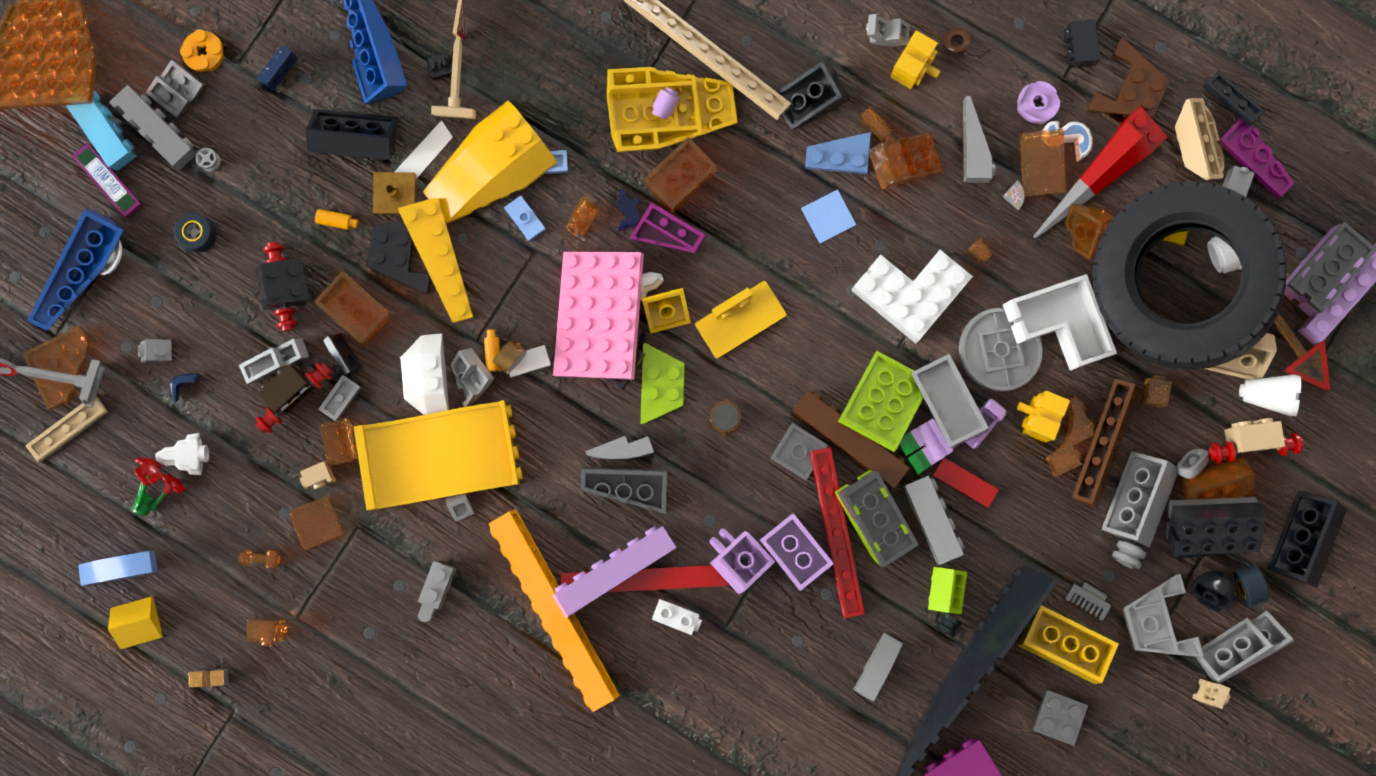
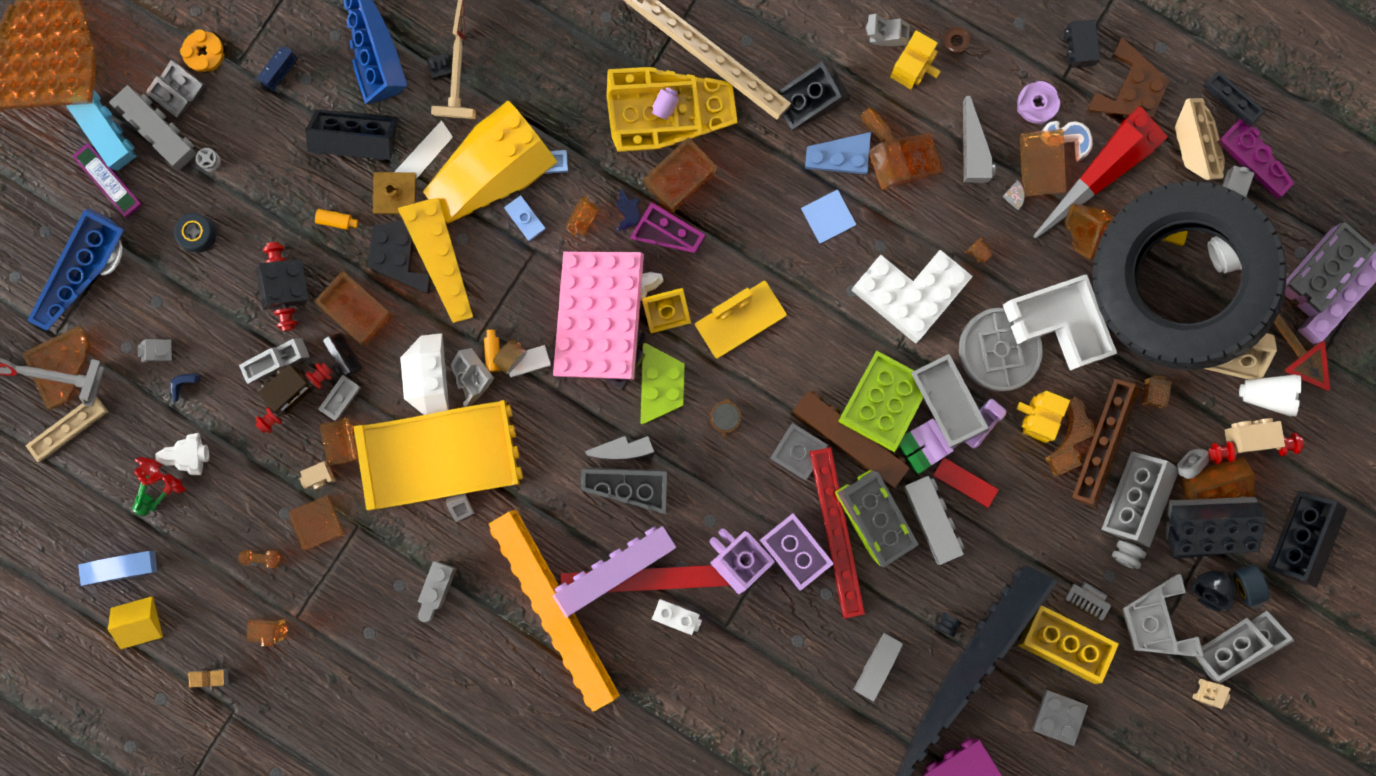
brick [928,567,967,614] -> none

